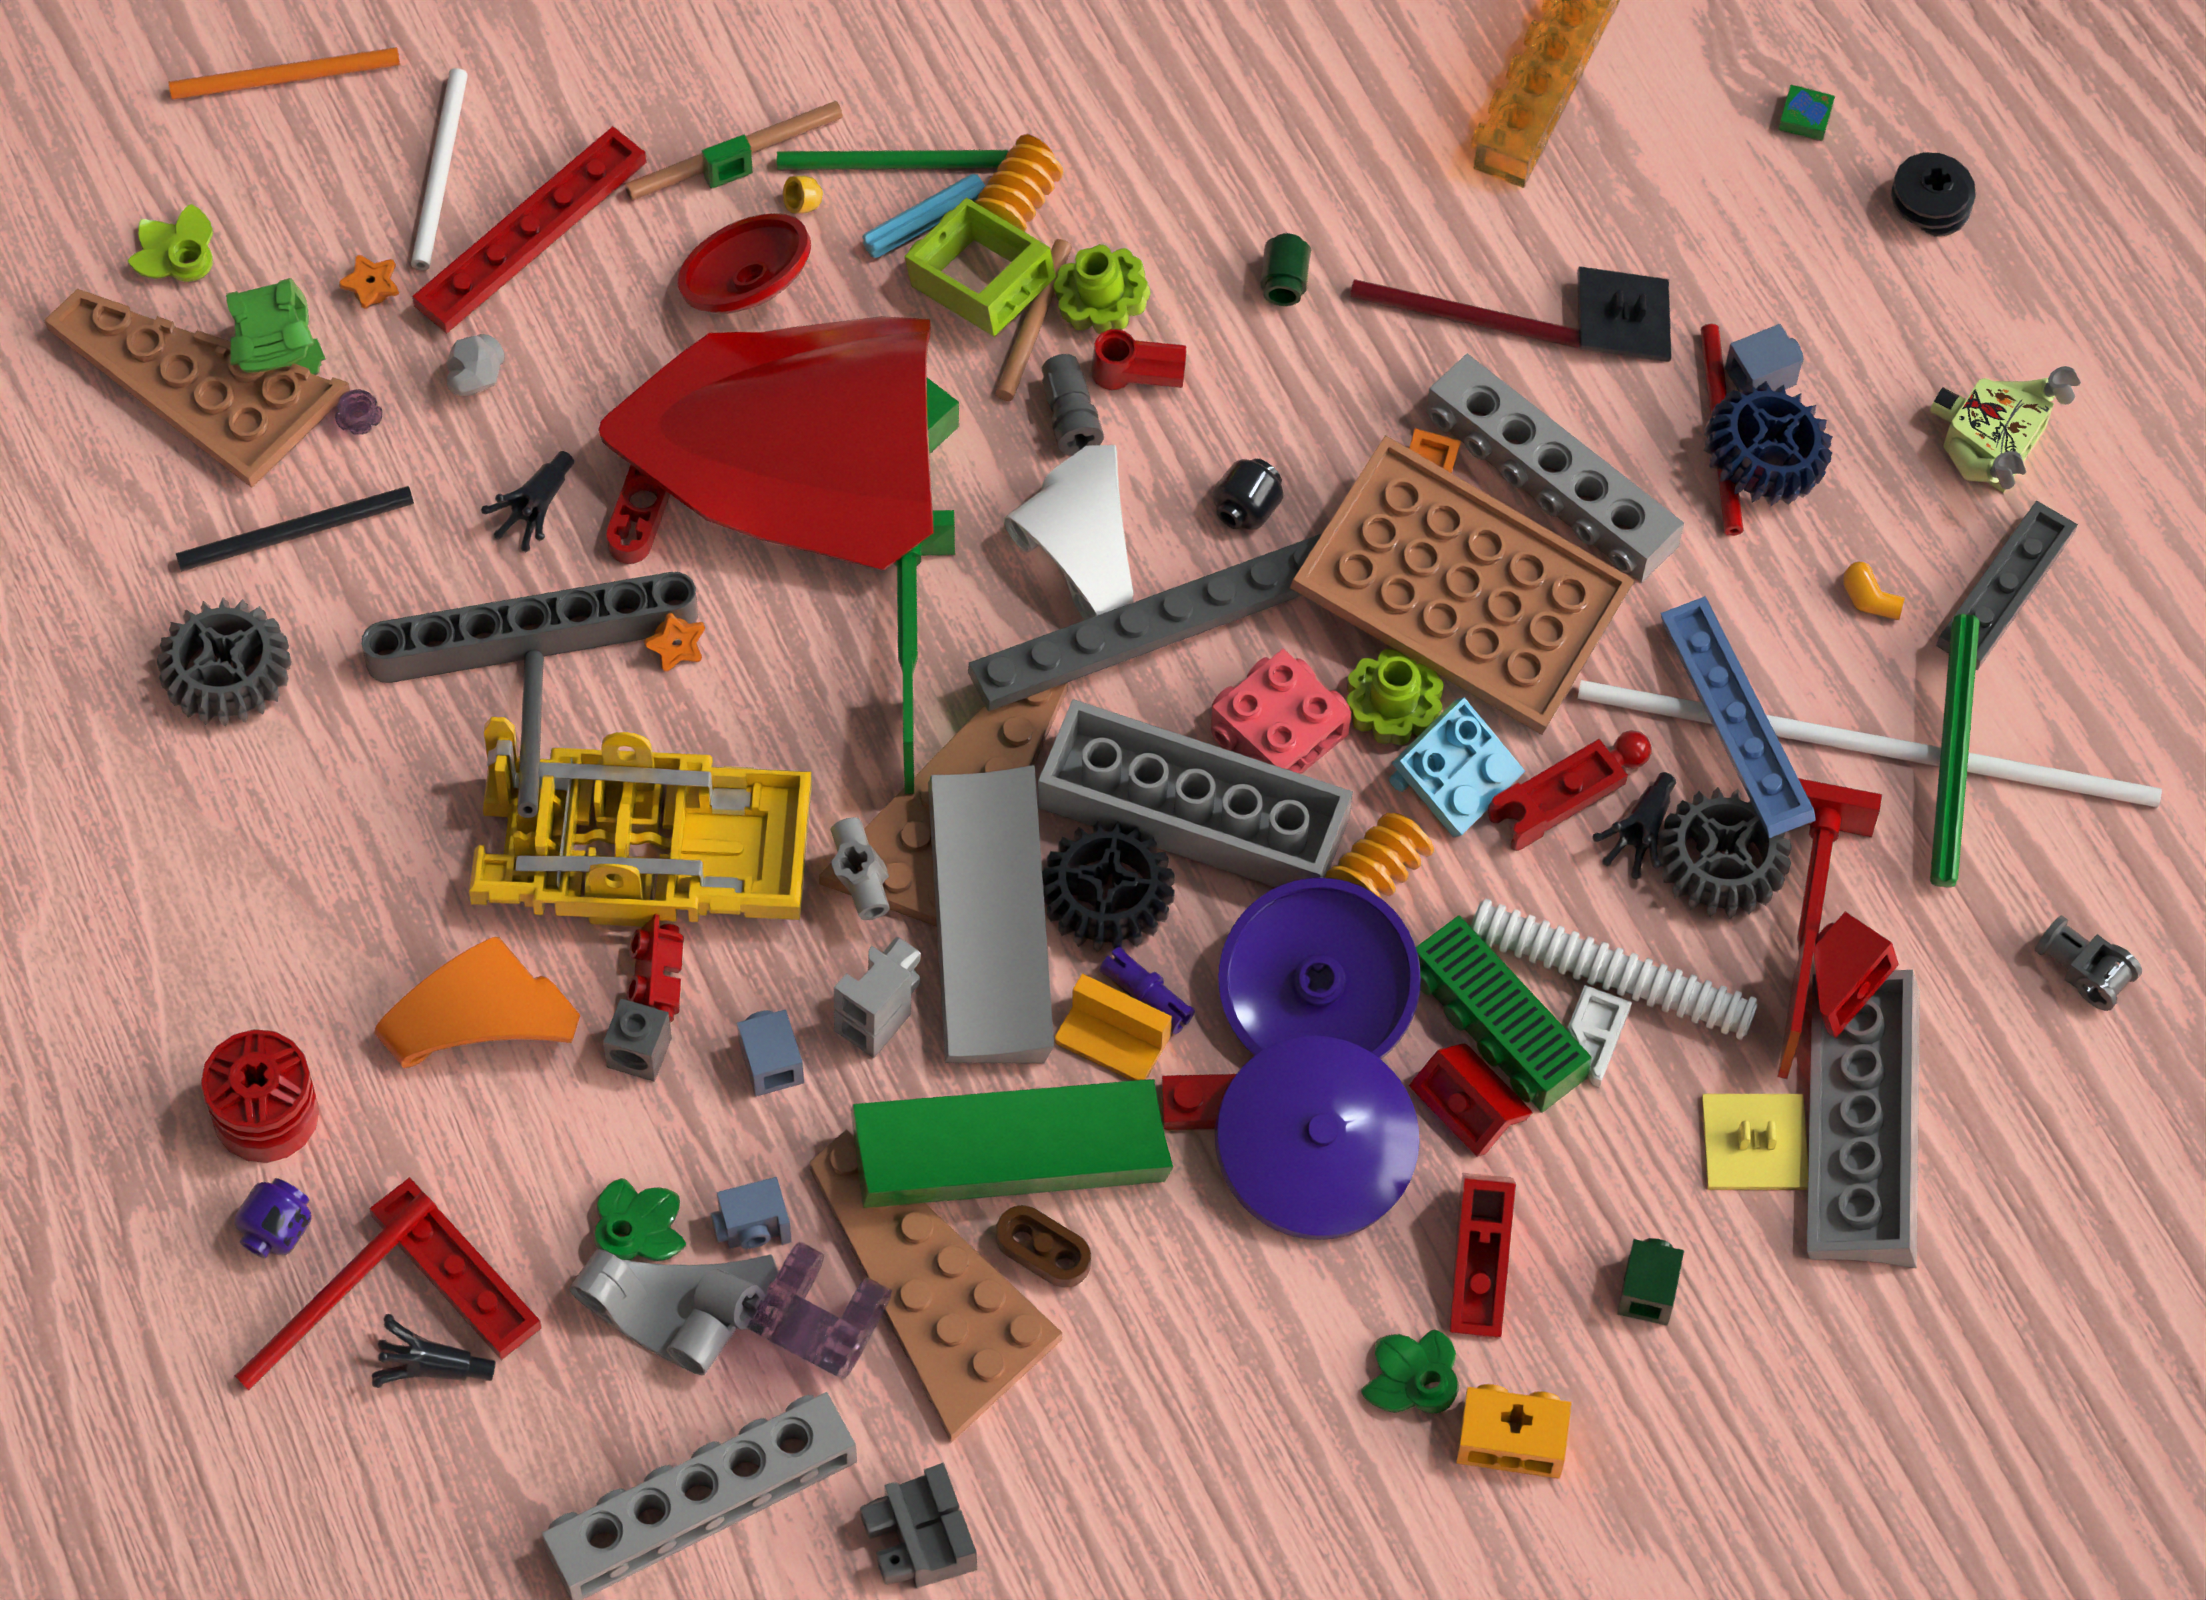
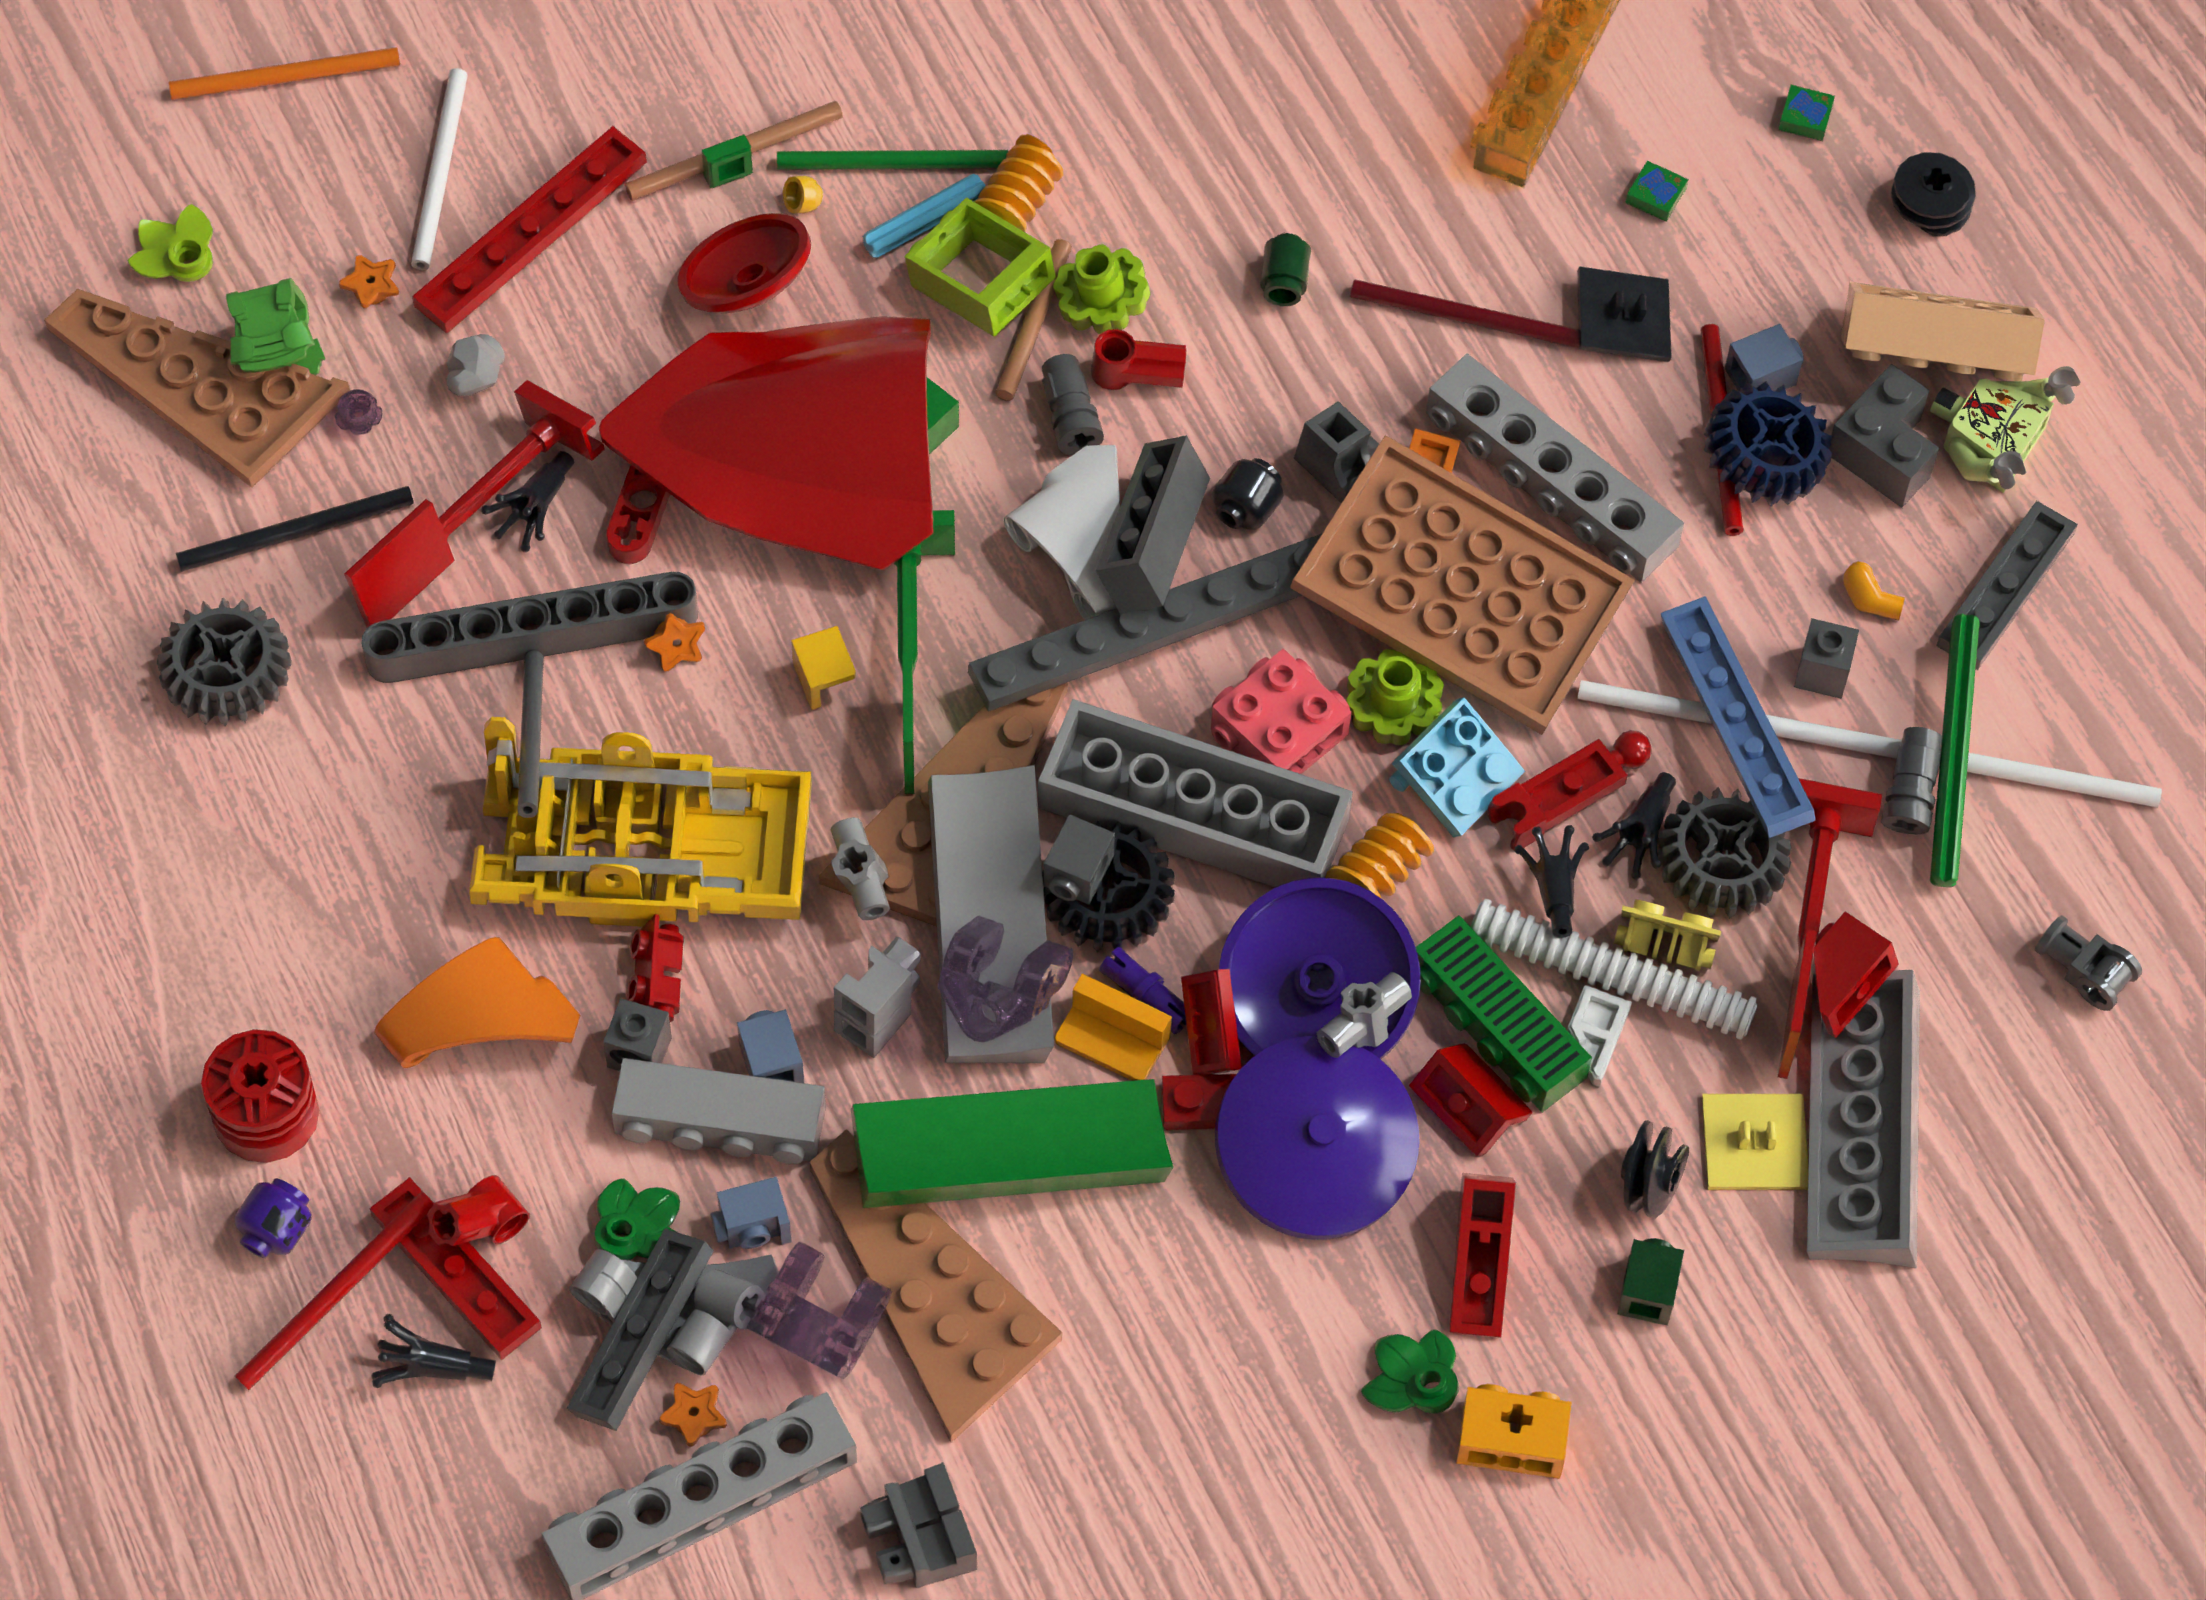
reddish brown plate [997,1205,1091,1287] -> none
none -> red piece [344,380,605,628]
none -> red piece [427,1175,530,1246]
none -> dark grey plate [567,1228,714,1431]
none -> light grey brick [612,1058,826,1164]
none -> orange plate [659,1383,727,1447]
none -> yellow panel [791,626,856,710]
none -> clear purple piece [938,915,1073,1042]
none -> dark grey brick [1043,815,1115,904]
none -> dark grey brick [1096,435,1210,614]
none -> red plate [1181,969,1242,1075]
none -> dark grey brick [1294,401,1379,504]
none -> light grey axle [1317,972,1412,1058]
none -> black piece [1514,825,1589,938]
none -> light yellow hinge [1614,900,1721,971]
none -> black piece [1621,1120,1690,1218]
none -> green tile [1625,160,1689,222]
none -> dark grey brick [1794,618,1859,699]
none -> dark grey brick [1829,363,1939,508]
none -> light nougat brick [1841,282,2045,381]
none -> dark grey axle [1881,727,1943,835]

